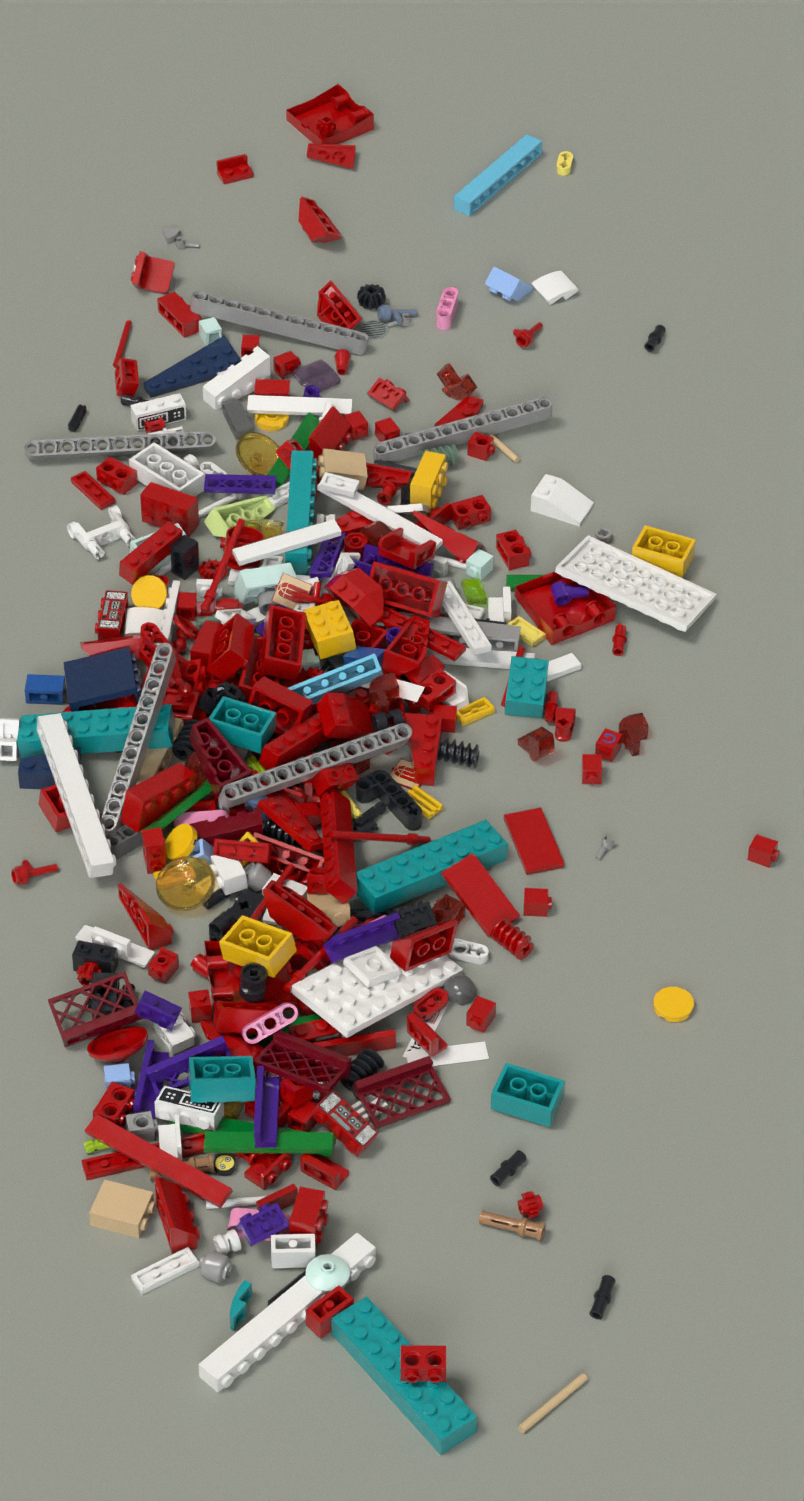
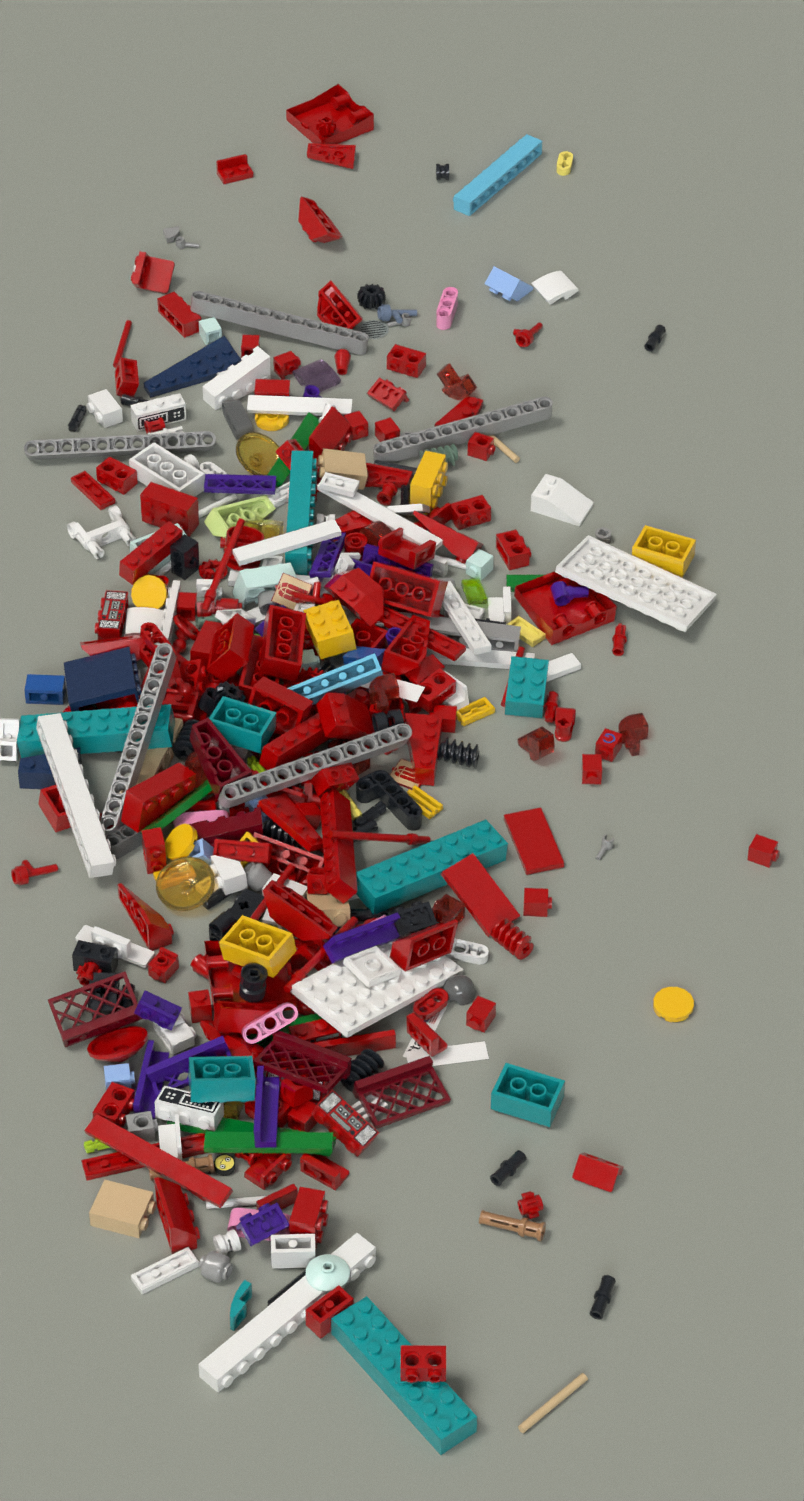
none -> white brick [87,389,123,428]
none -> red brick [387,344,426,378]
none -> black wheel [436,164,449,180]
none -> red panel [572,1152,624,1192]

